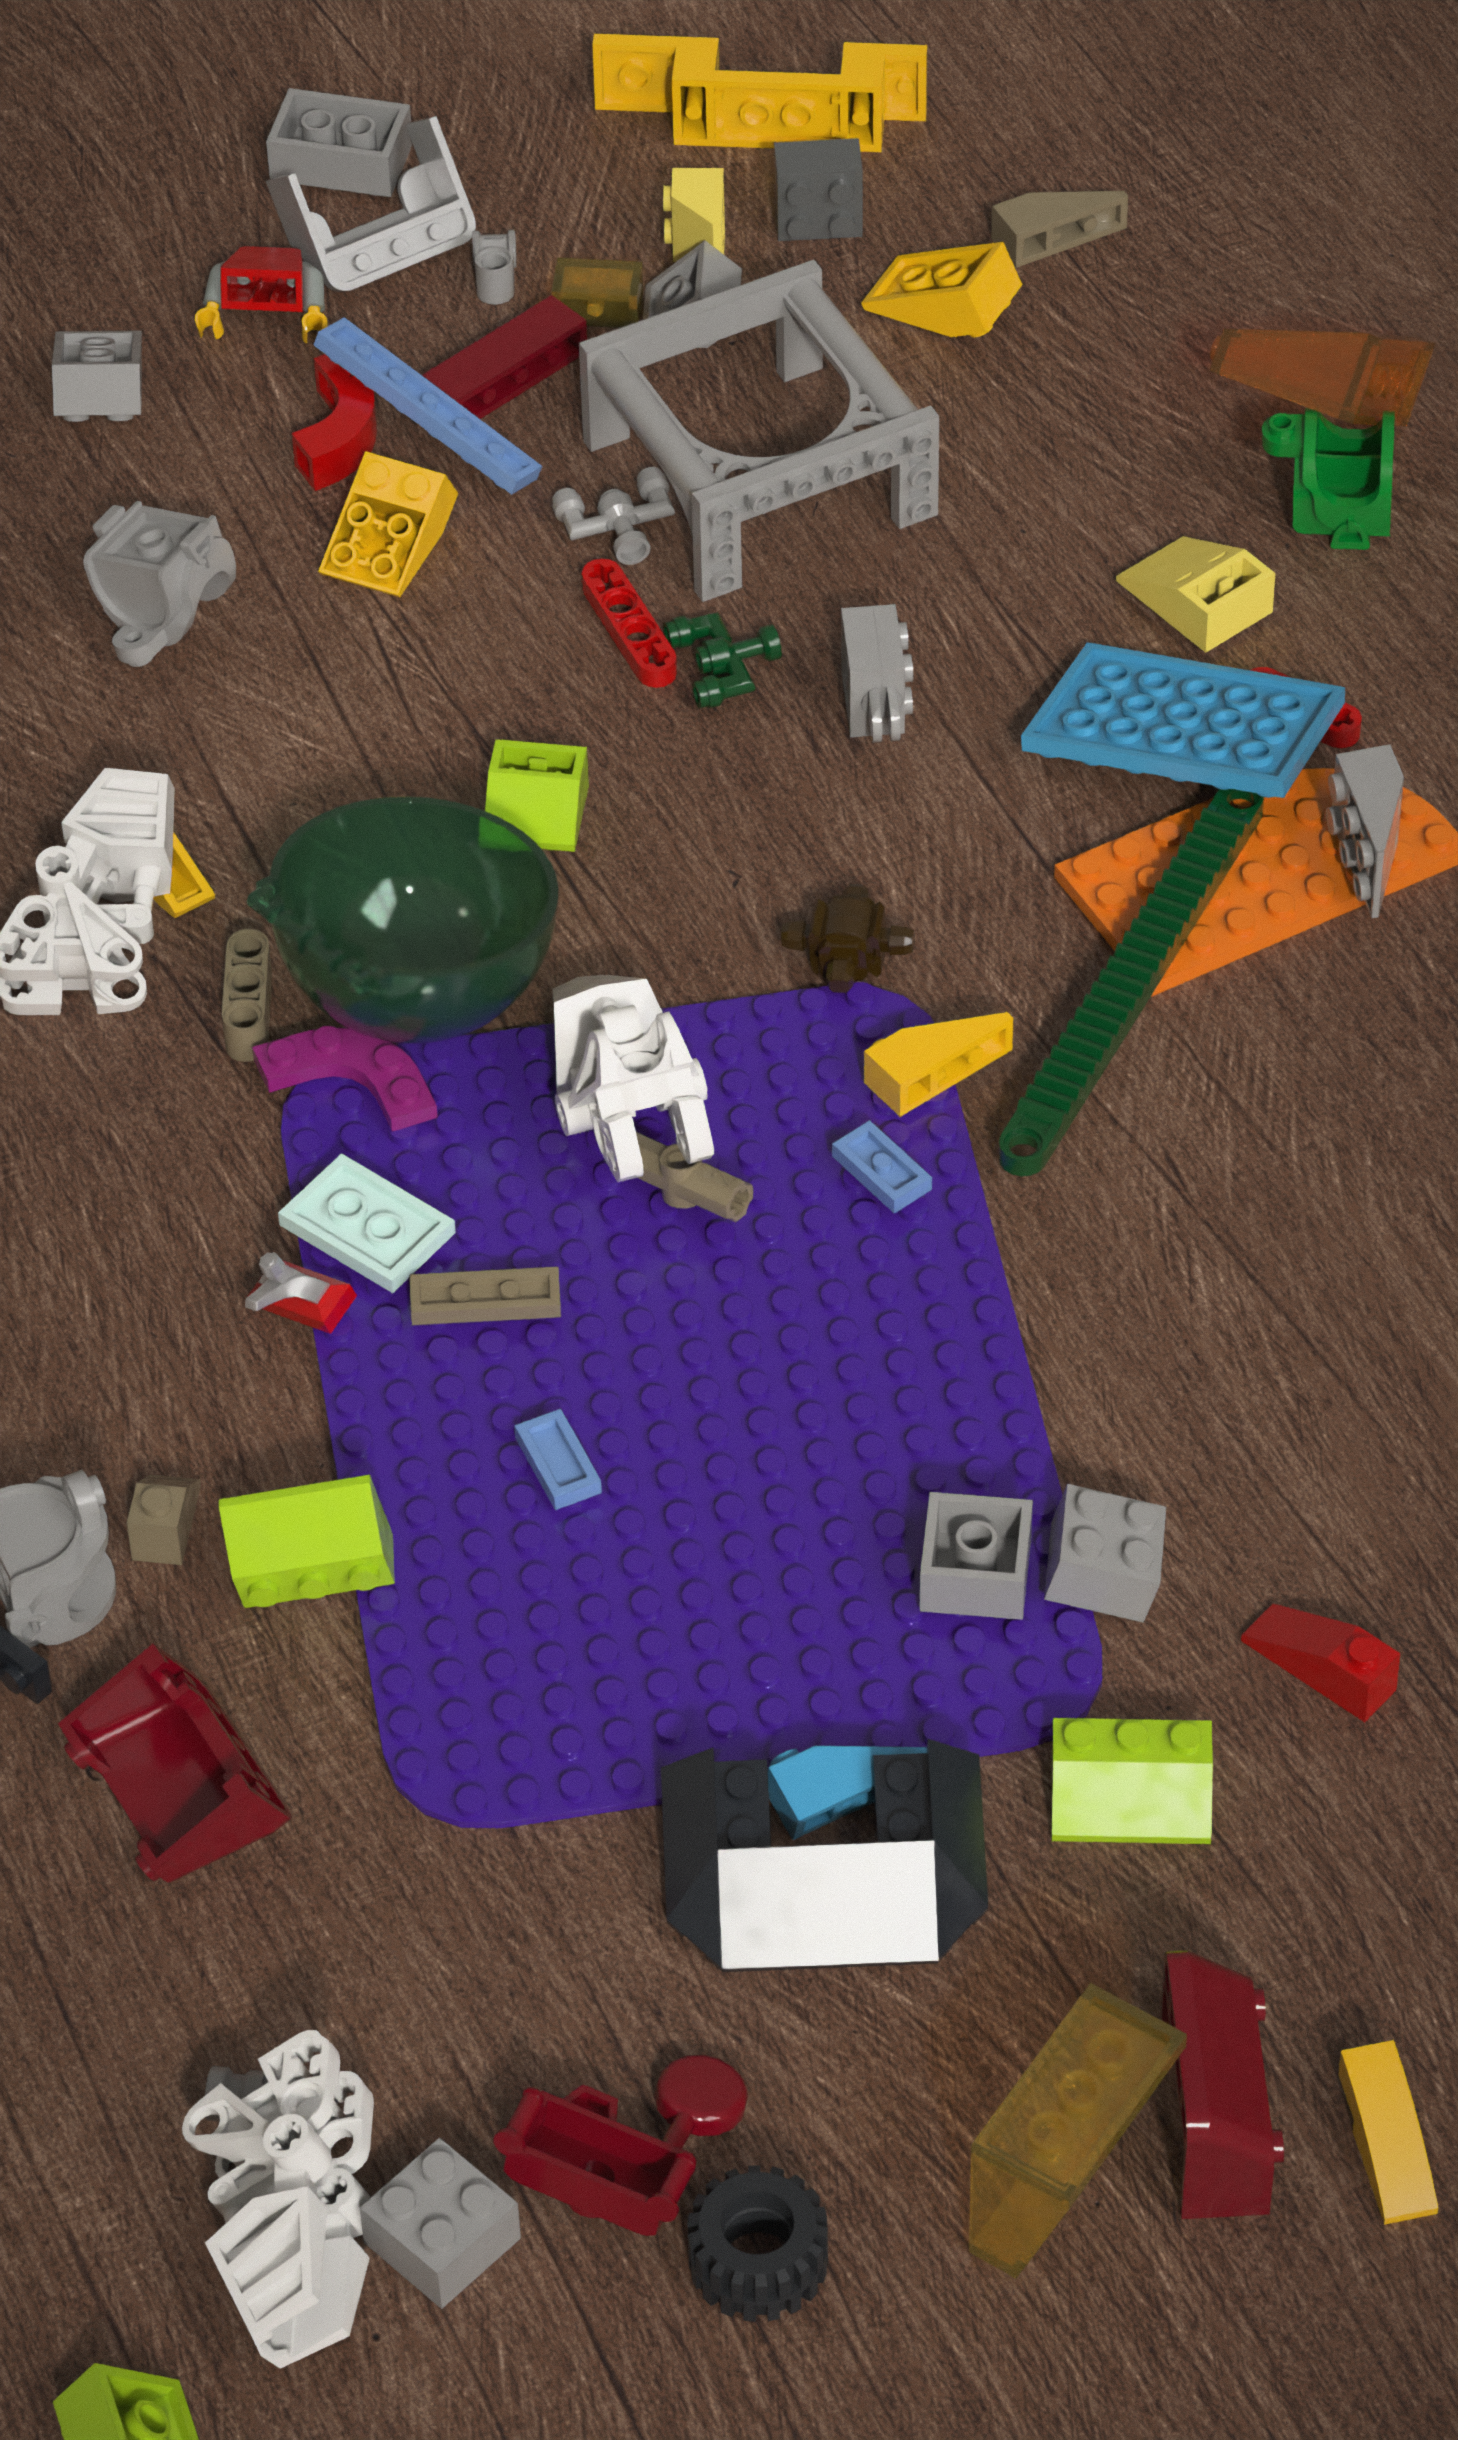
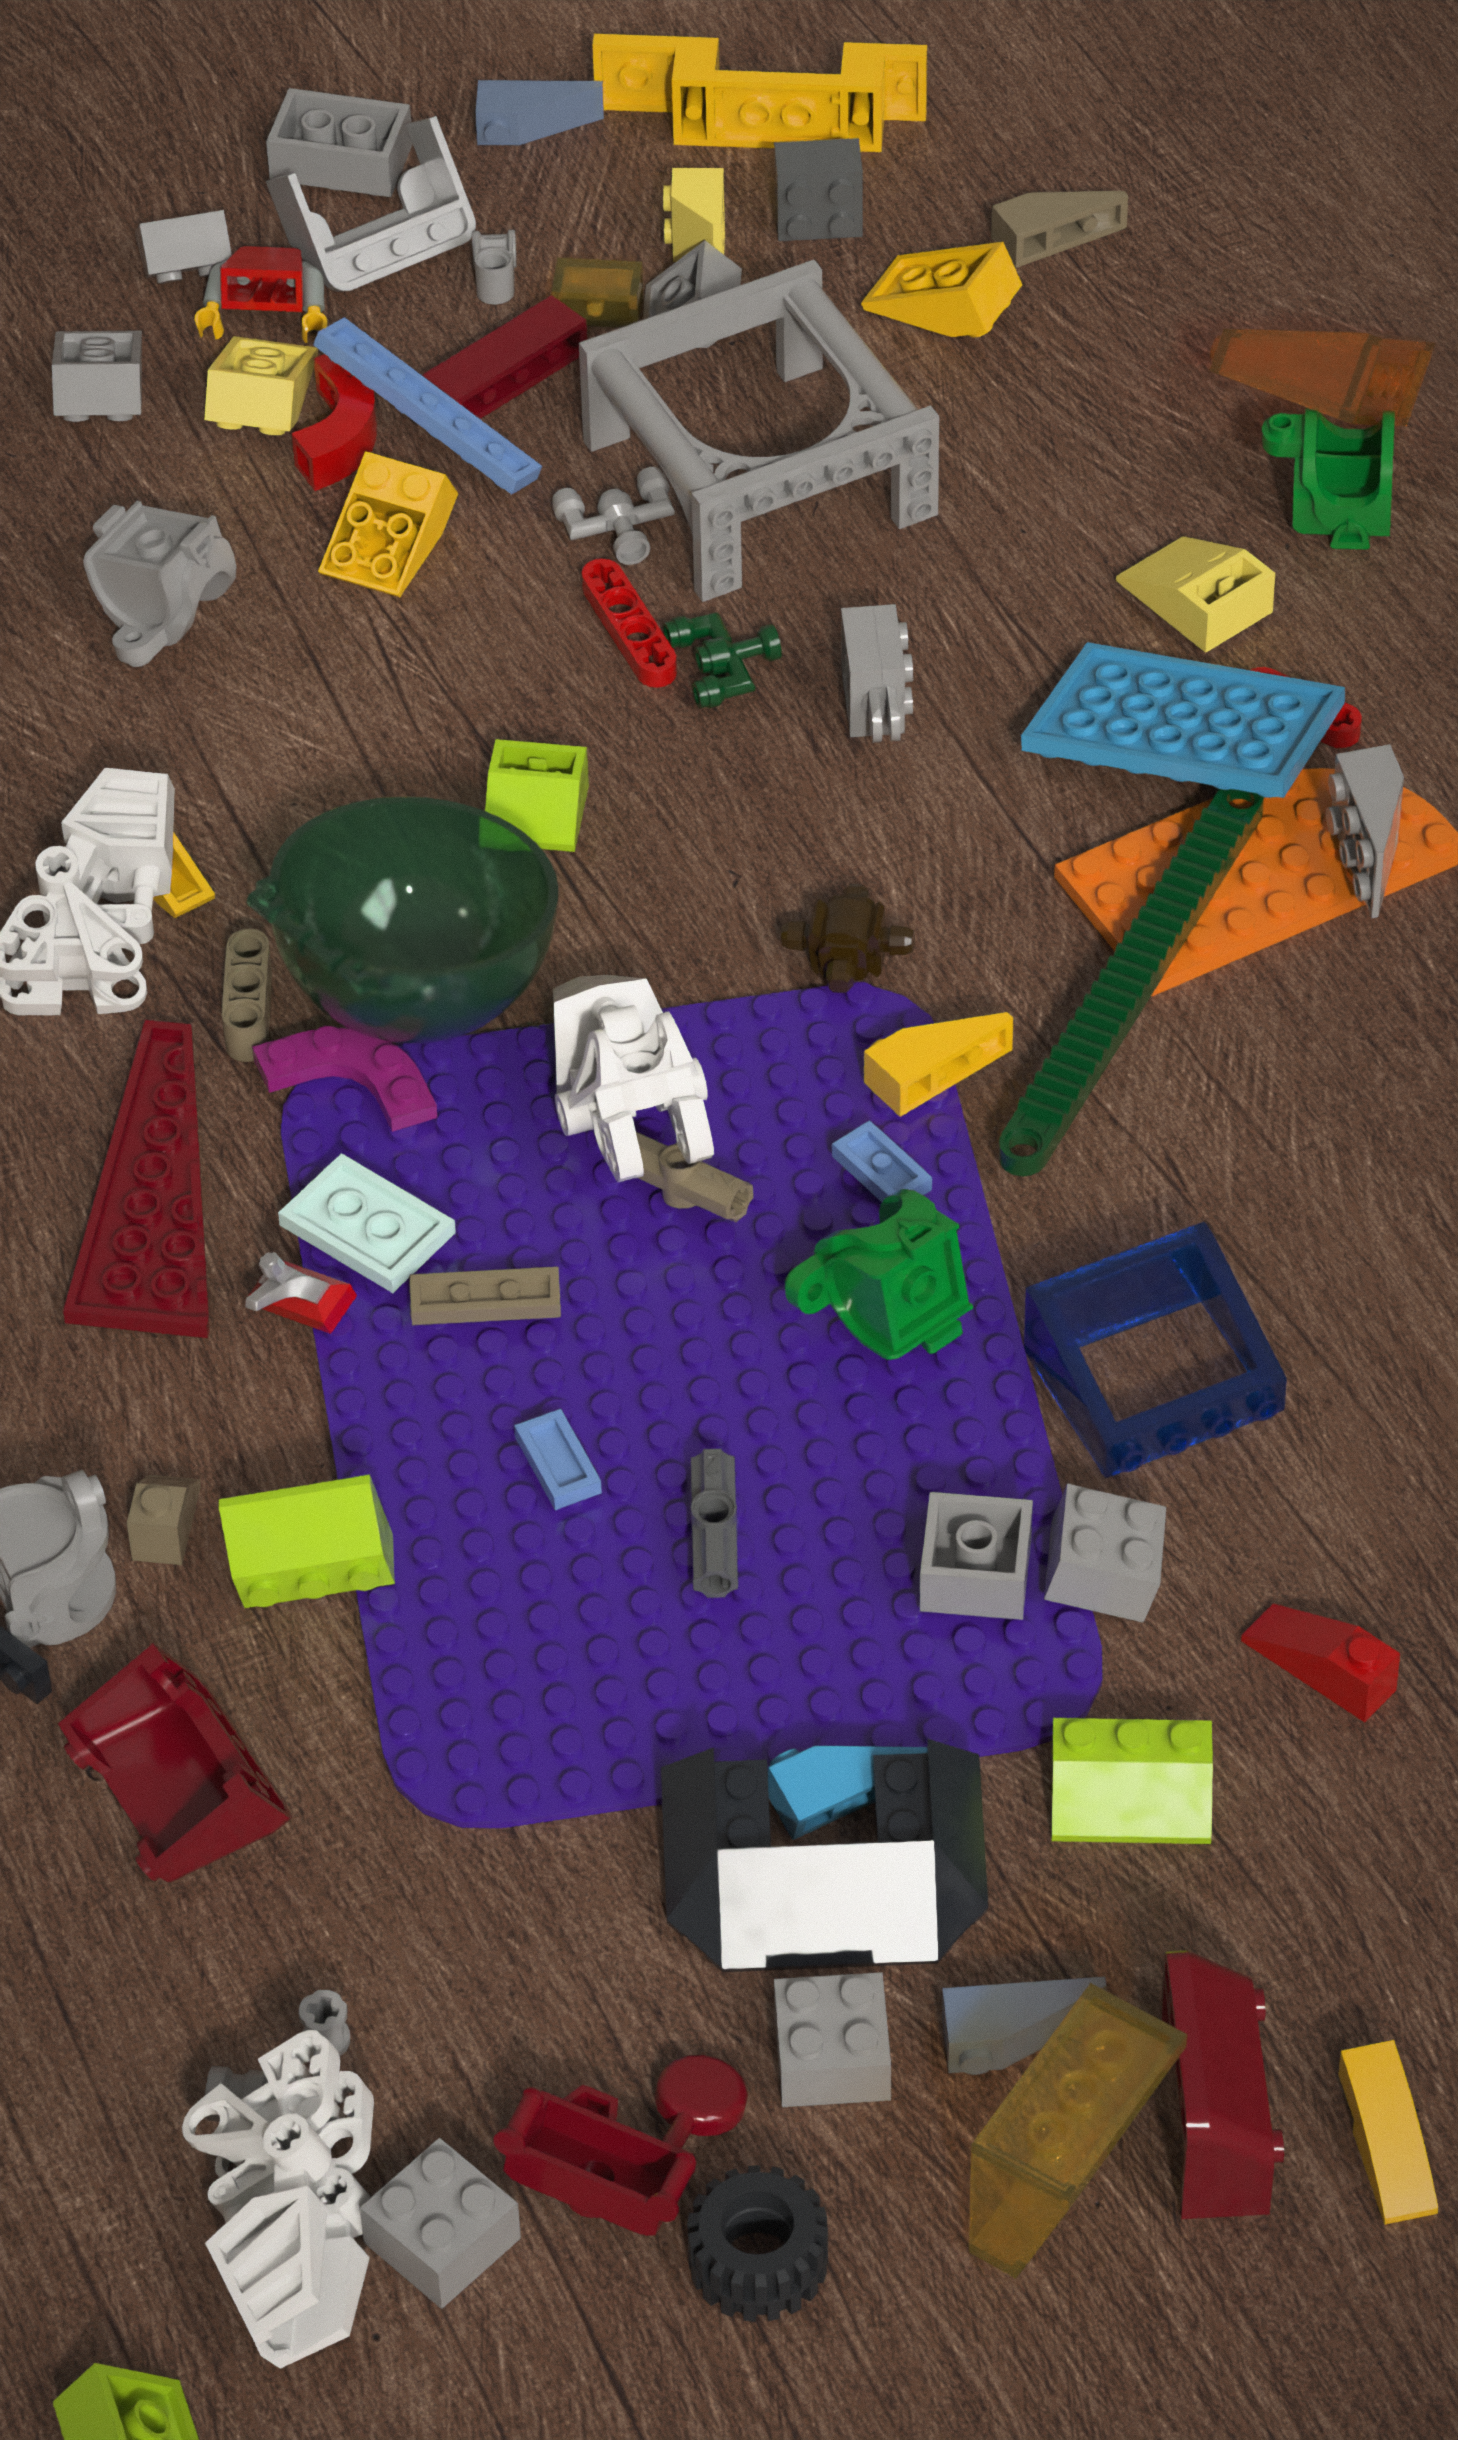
none -> dark red wing [63,1020,210,1338]
none -> light grey slope [135,210,232,284]
none -> light yellow slope [204,336,318,435]
none -> light grey bush [299,1990,350,2056]
none -> sand blue slope [475,80,604,145]
none -> dark grey piece [691,1449,738,1598]
none -> light grey brick [774,1972,891,2107]
none -> green animal [785,1189,973,1360]
none -> sand blue slope [942,1977,1107,2075]
none -> clear blue windscreen [1024,1221,1287,1479]

